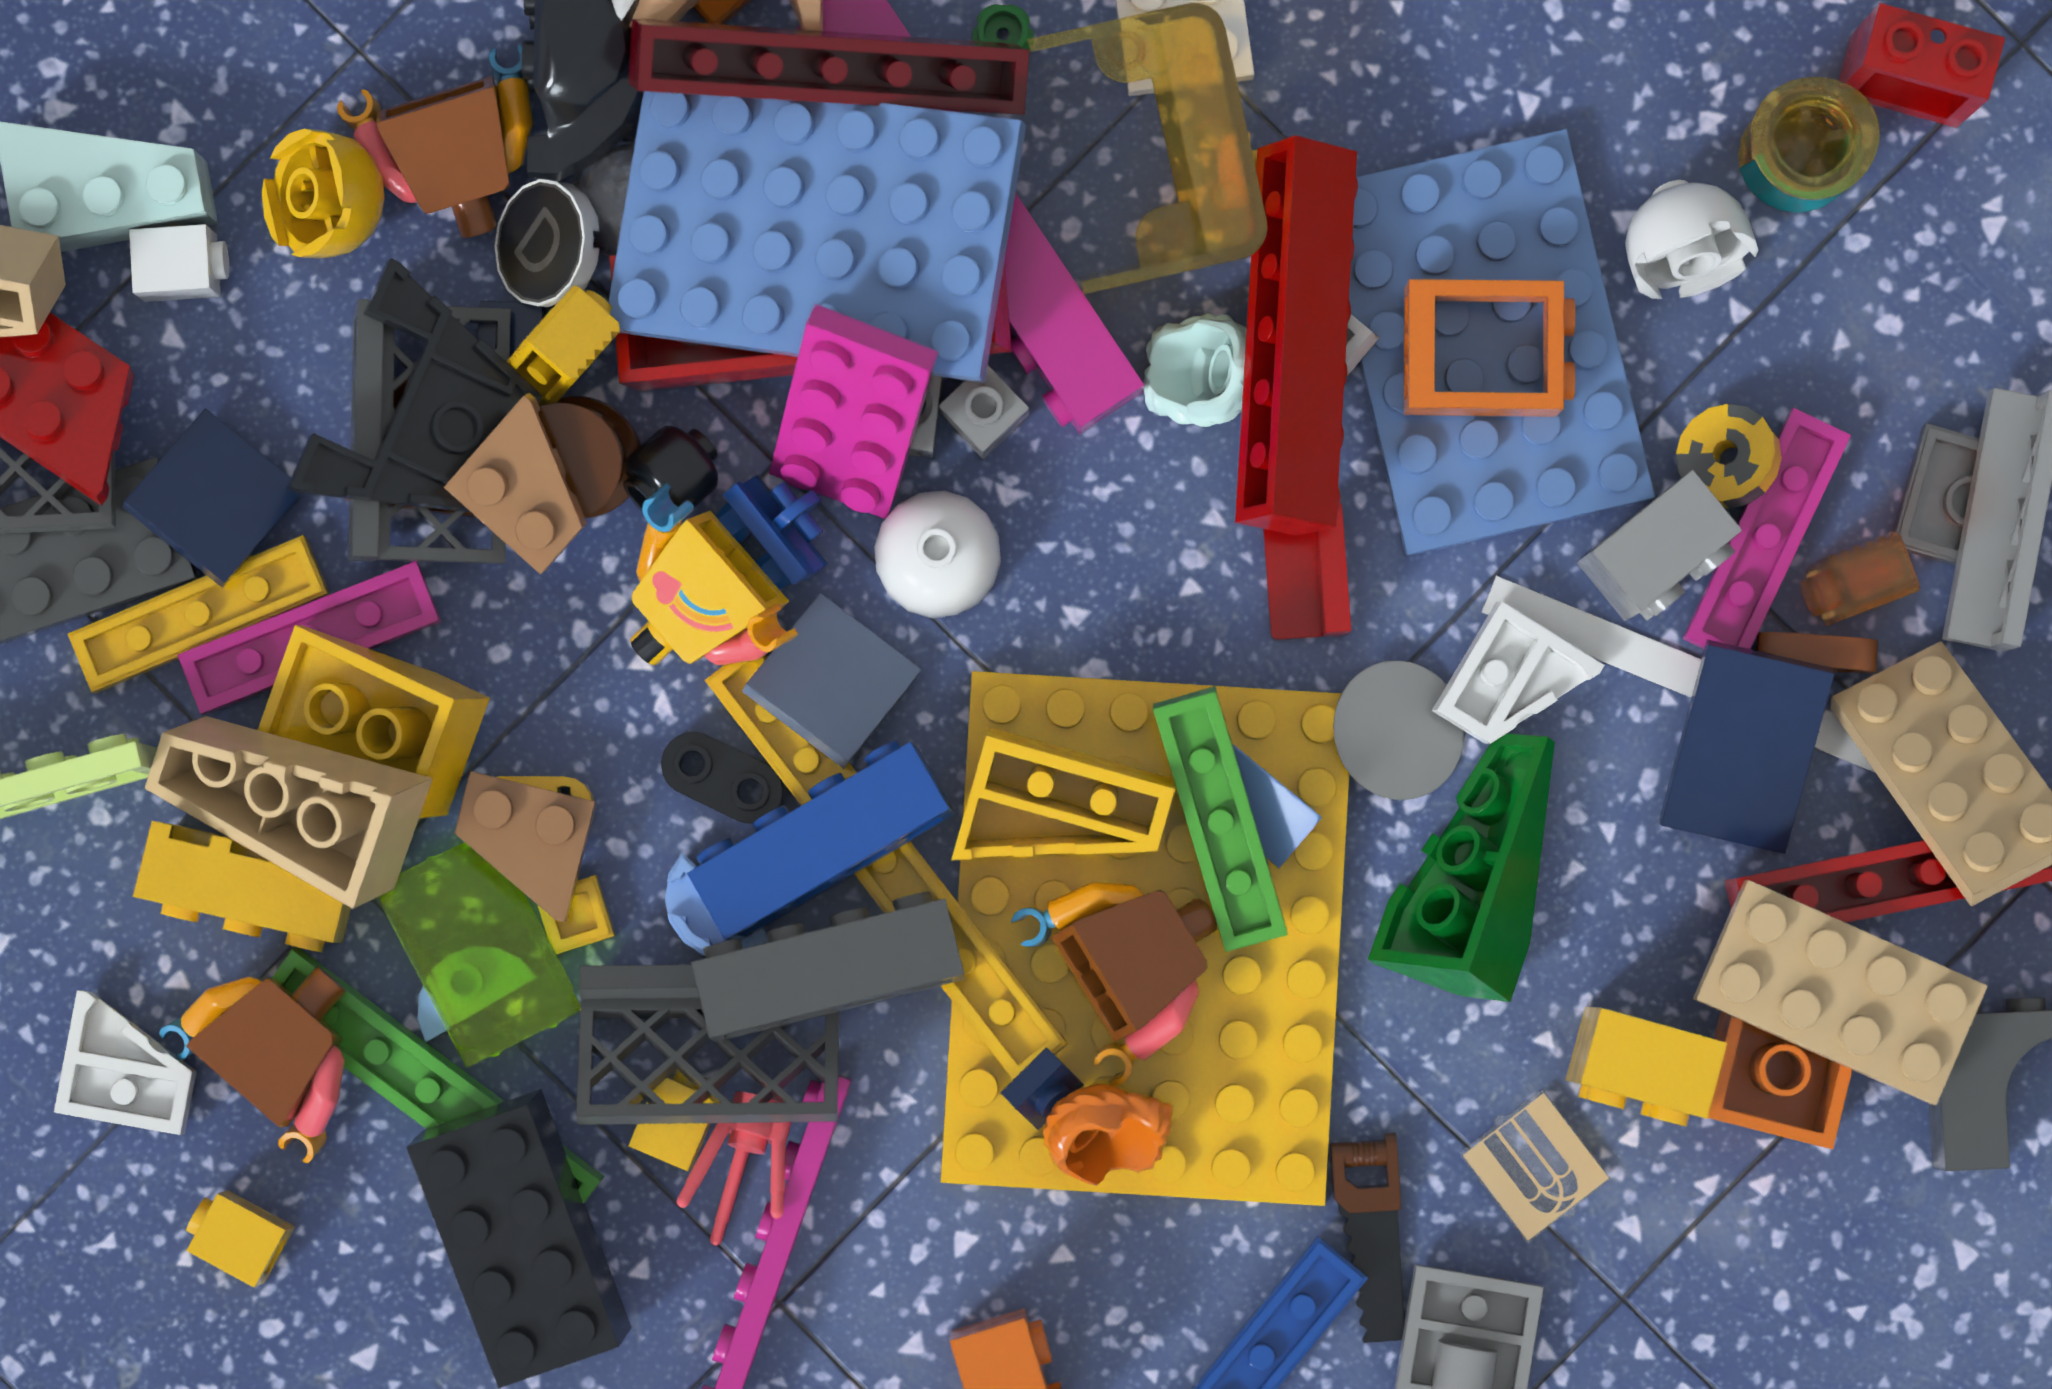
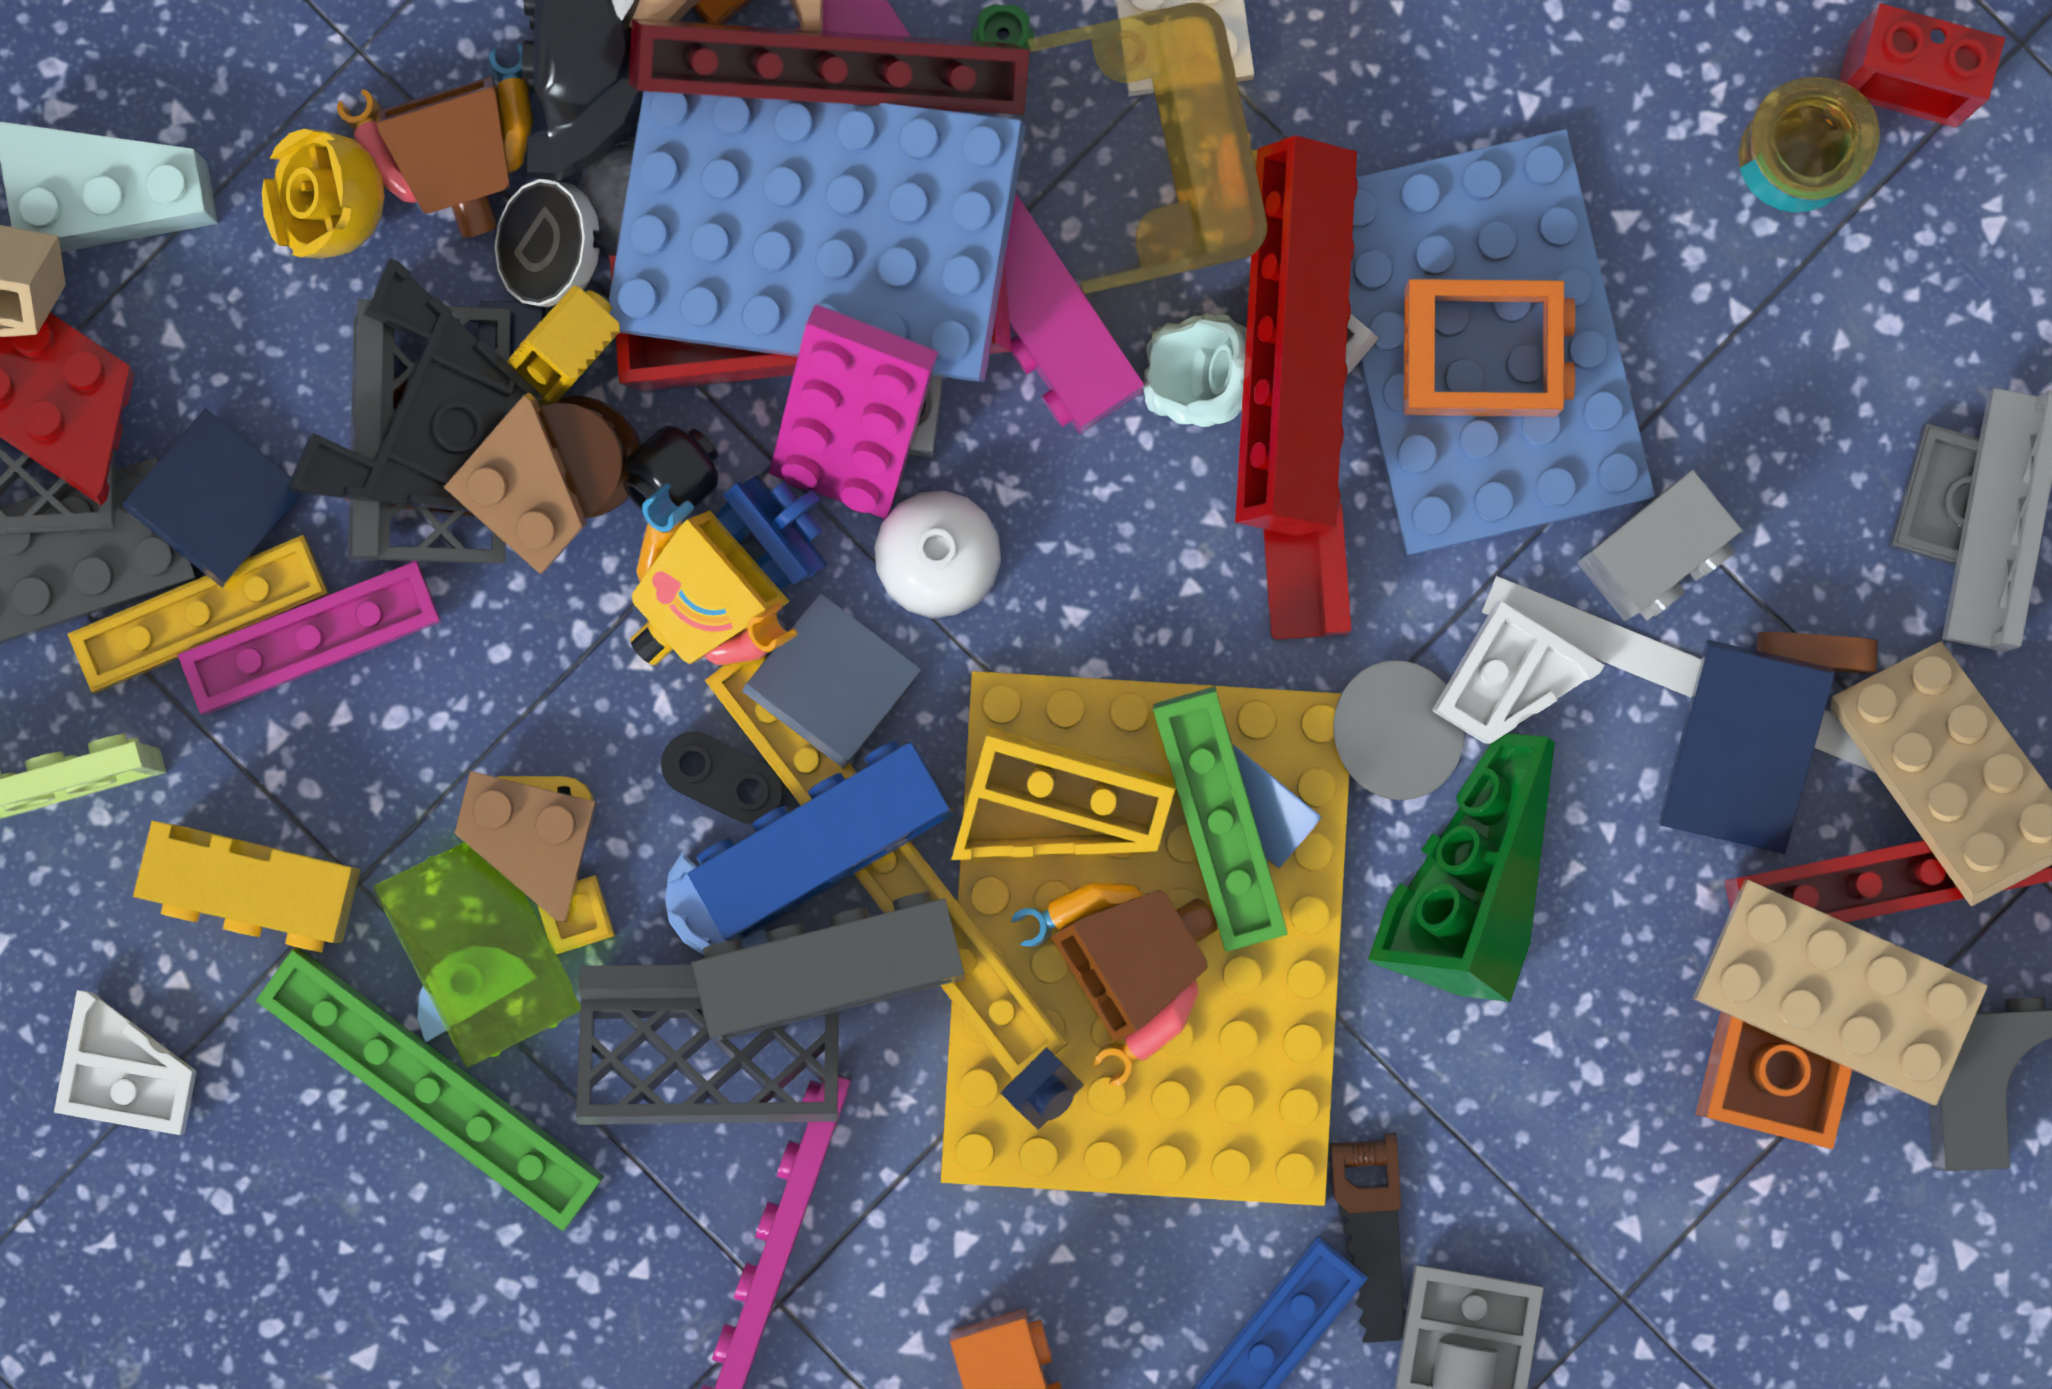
white brick [129,224,229,302] -> none
tan wedge [144,716,433,909] -> none
dark orange torso [159,966,346,1163] -> none
yellow brick [186,1190,296,1288] -> none
yellow slope [258,625,490,818] -> none
black brick [406,1089,632,1388] -> none
yellow brick [628,1069,713,1171] -> none
coral plant [677,1091,792,1246] -> none
light grey brick [939,365,1029,460] -> none
orange hair [1043,1084,1173,1186] -> none
piece [1459,1089,1611,1243] -> none
yellow brick [1565,1006,1728,1127] -> none
white cylinder [1625,180,1759,299] -> none
yellow piece [1676,404,1782,508] -> none
dark pink plate [1682,408,1851,649] -> none
clear orange brick [1800,531,1920,626] -> none

